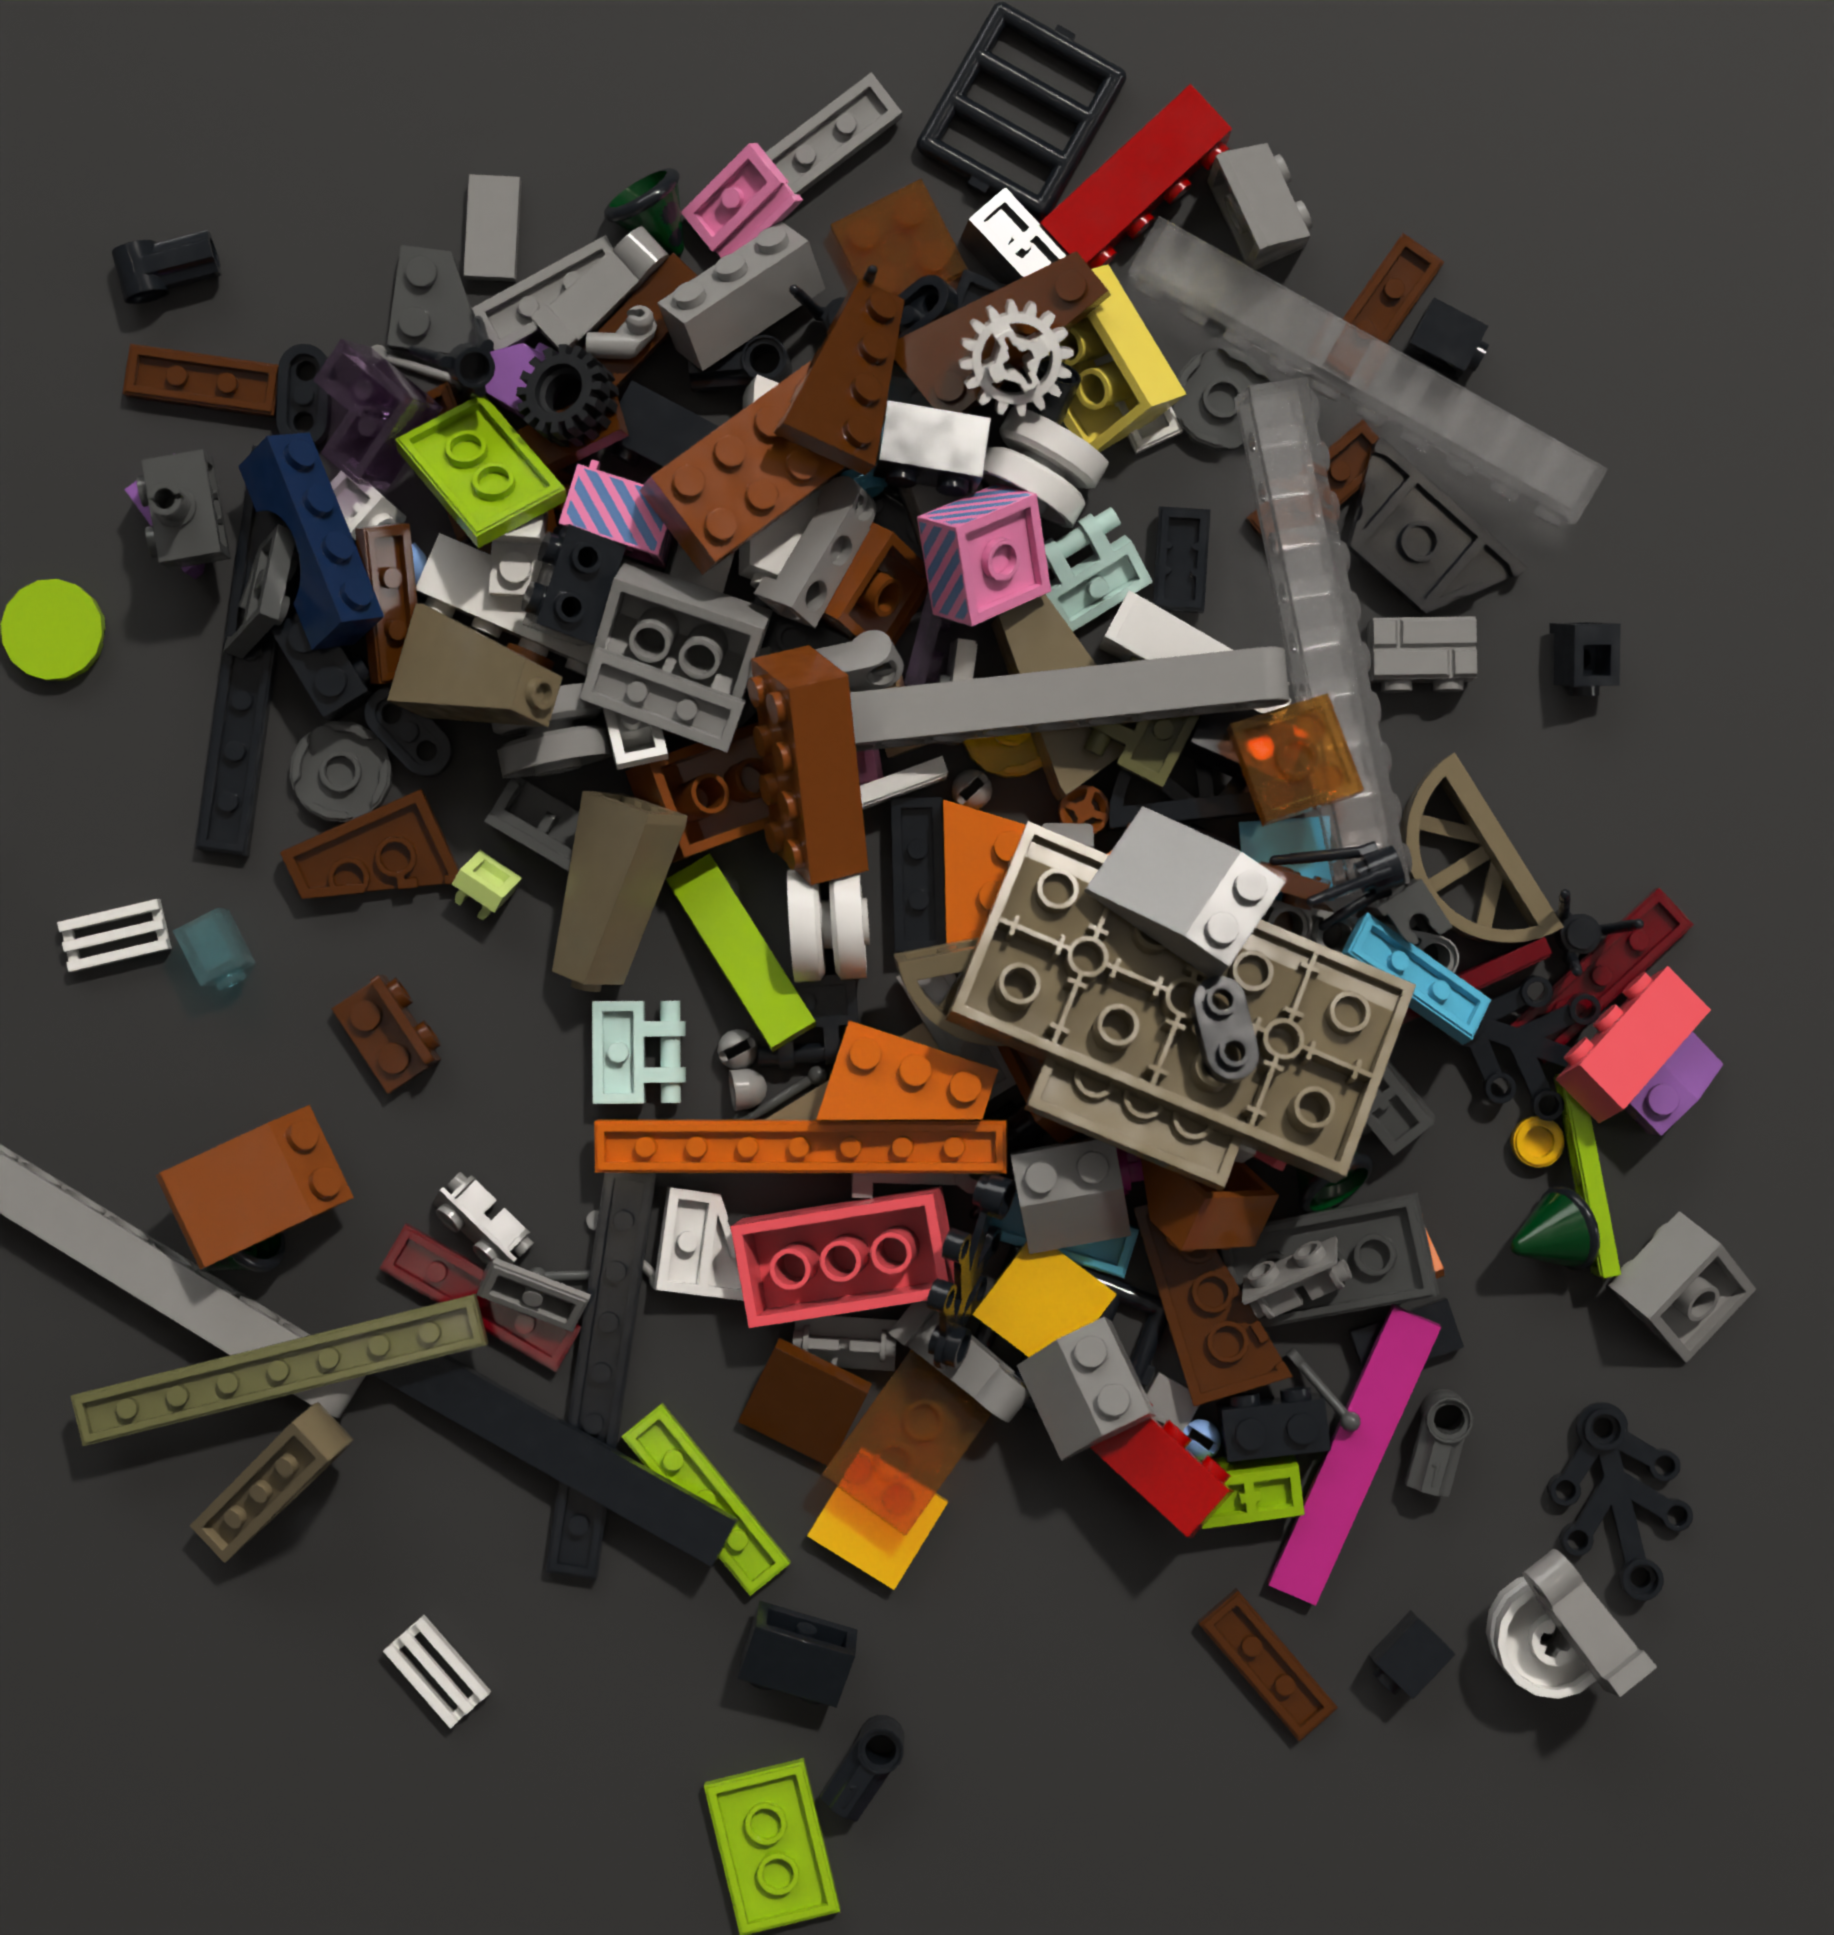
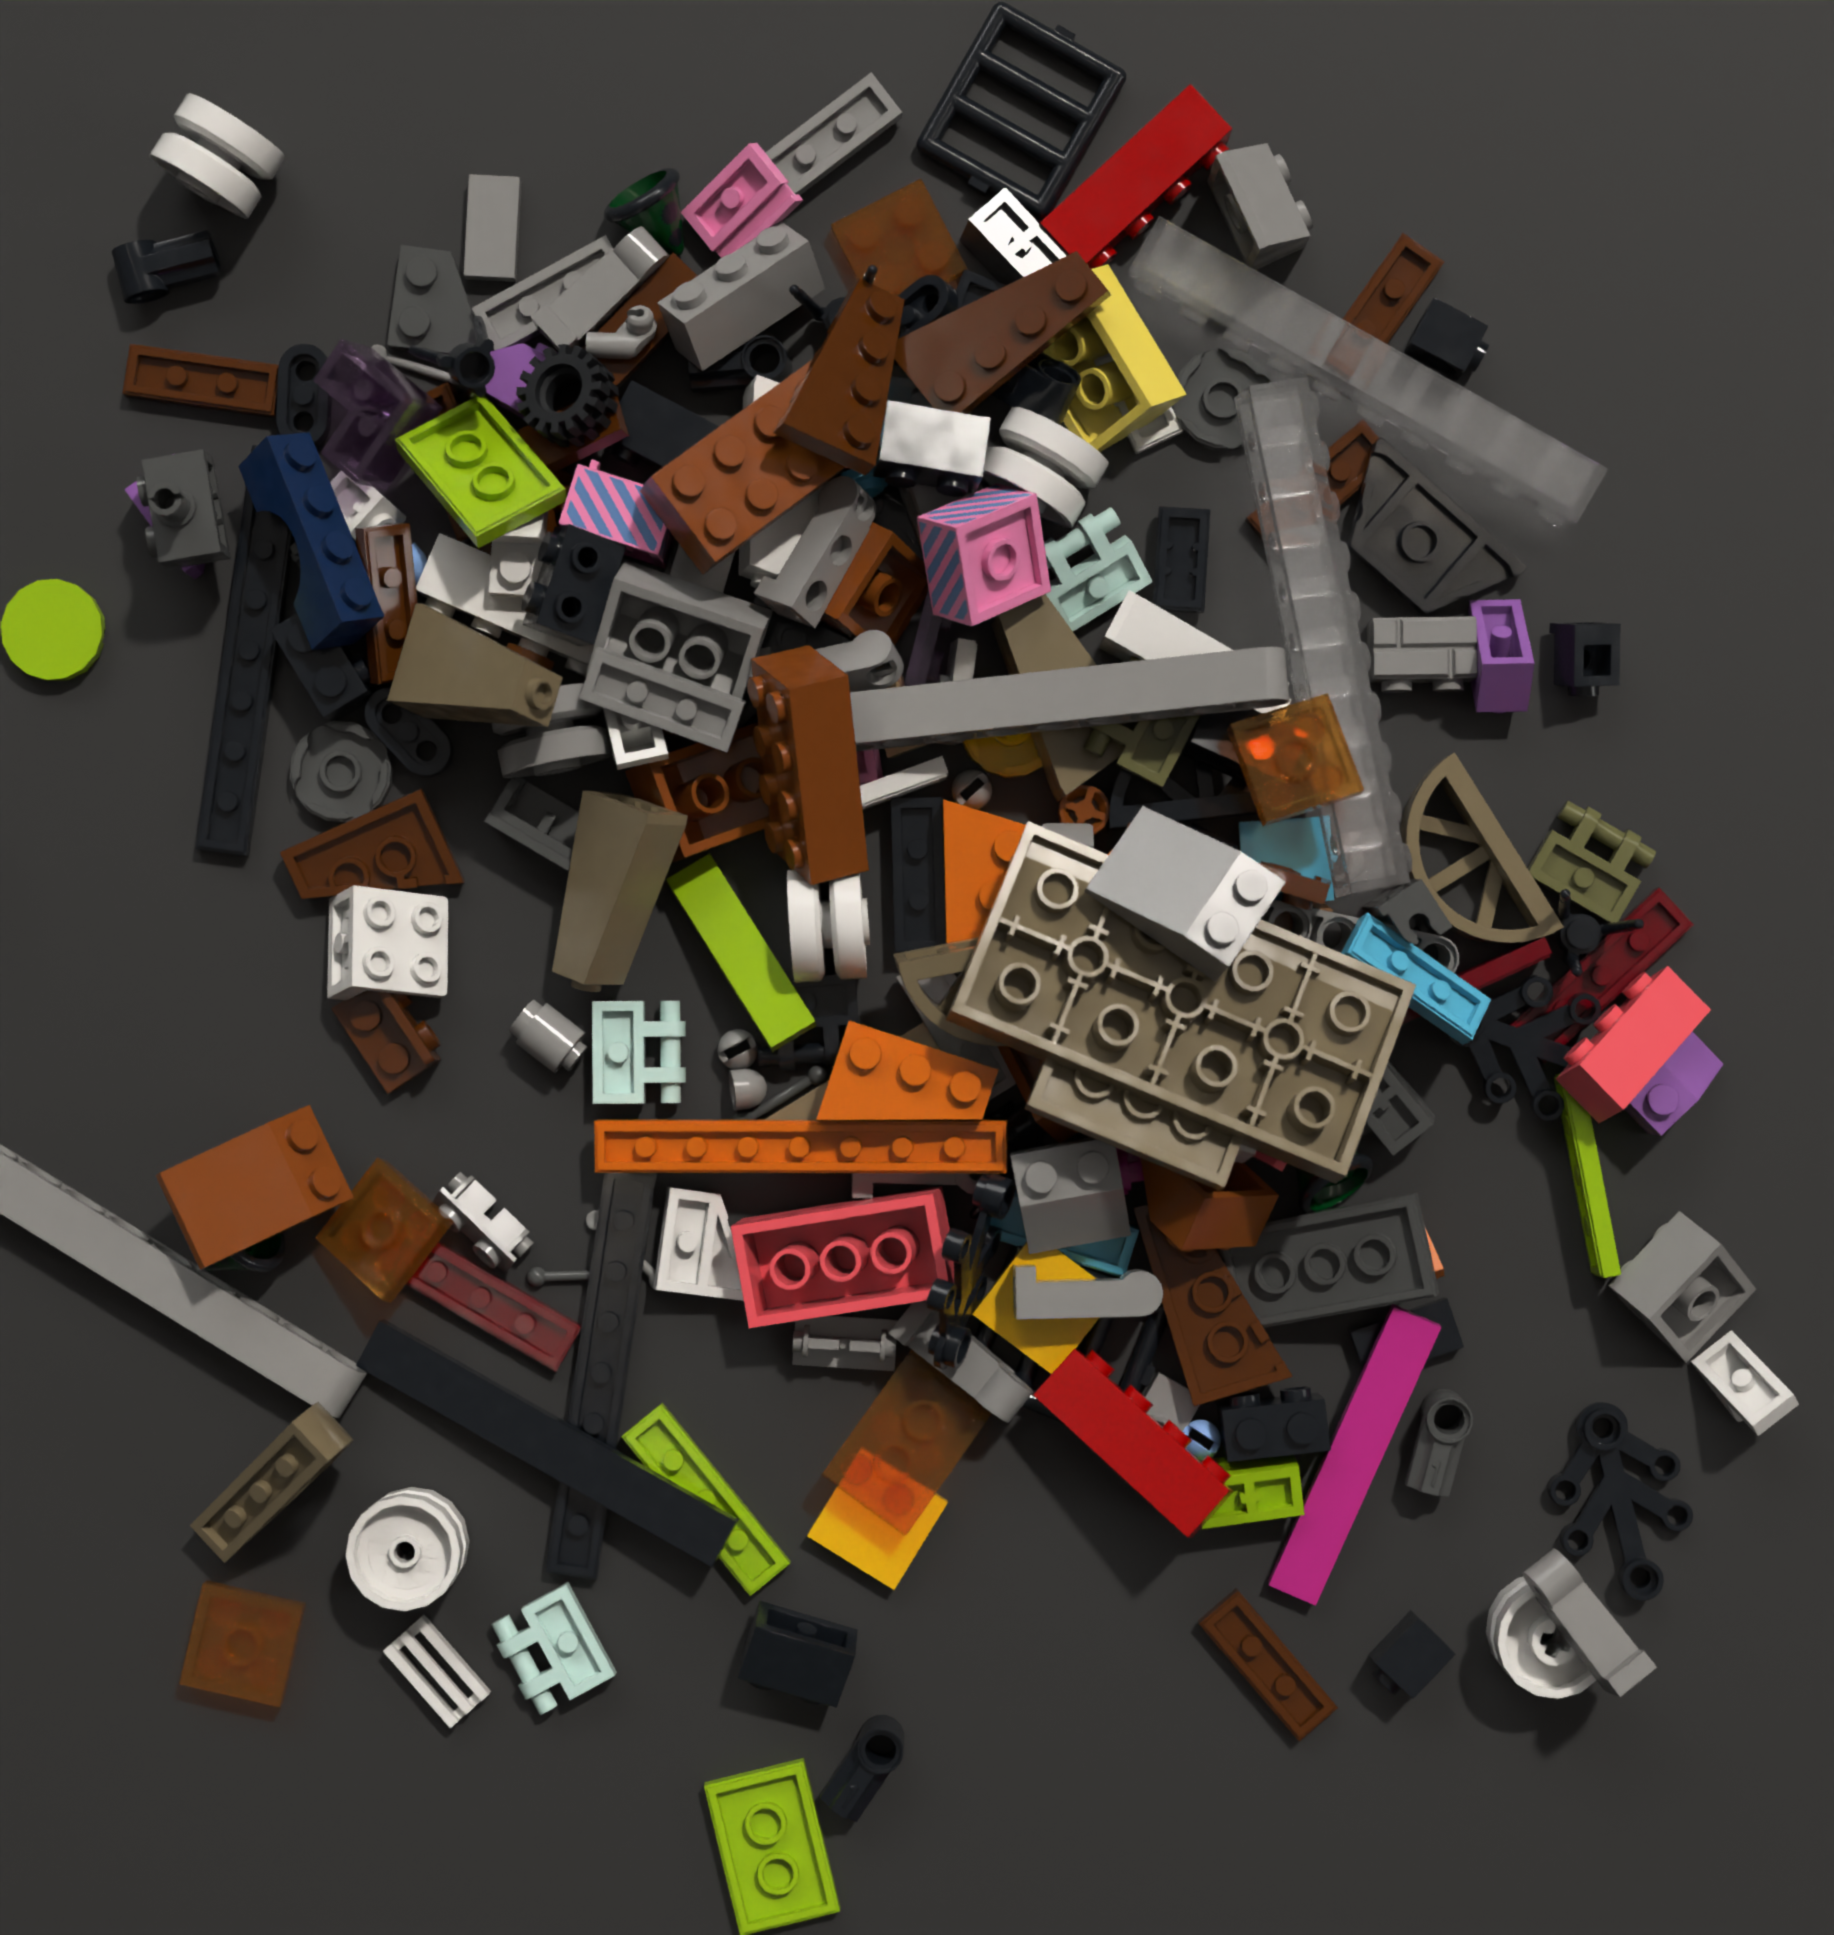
white tile [57,899,172,972] -> none
olive tile [71,1294,488,1446] -> none
clear light blue brick [173,907,256,991] -> none
dark grey wing [223,524,299,659] -> none
yellowish green tile [452,850,522,920] -> none
light grey slope [477,1257,591,1332] -> none
reddish brown tile [738,1338,872,1467] -> none
white gear [958,299,1074,417] -> none
light grey slope [1016,1317,1156,1461] -> none
plate [1190,976,1259,1084] -> none
light grey hinge [1242,1236,1352,1319] -> none
black plant [1269,841,1406,931] -> none
dark grey hinge [1286,1347,1361,1432] -> none
yellow tile [1510,1116,1564,1168] -> none
dark green hat [1510,1186,1600,1270] -> none
none -> white wheel [149,93,286,219]
none -> clear orange plate [179,1580,306,1707]
none -> clear orange plate [316,1157,454,1303]
none -> white bracket [327,885,448,1000]
none -> white wheel [346,1487,470,1611]
none -> light aqua plate [491,1582,617,1715]
none -> light grey brick [509,999,587,1073]
none -> light grey leg [1013,1264,1163,1320]
none -> medium lavender slope [1468,599,1535,713]
none -> olive plate [1527,800,1657,923]
none -> white slope [1691,1330,1799,1436]

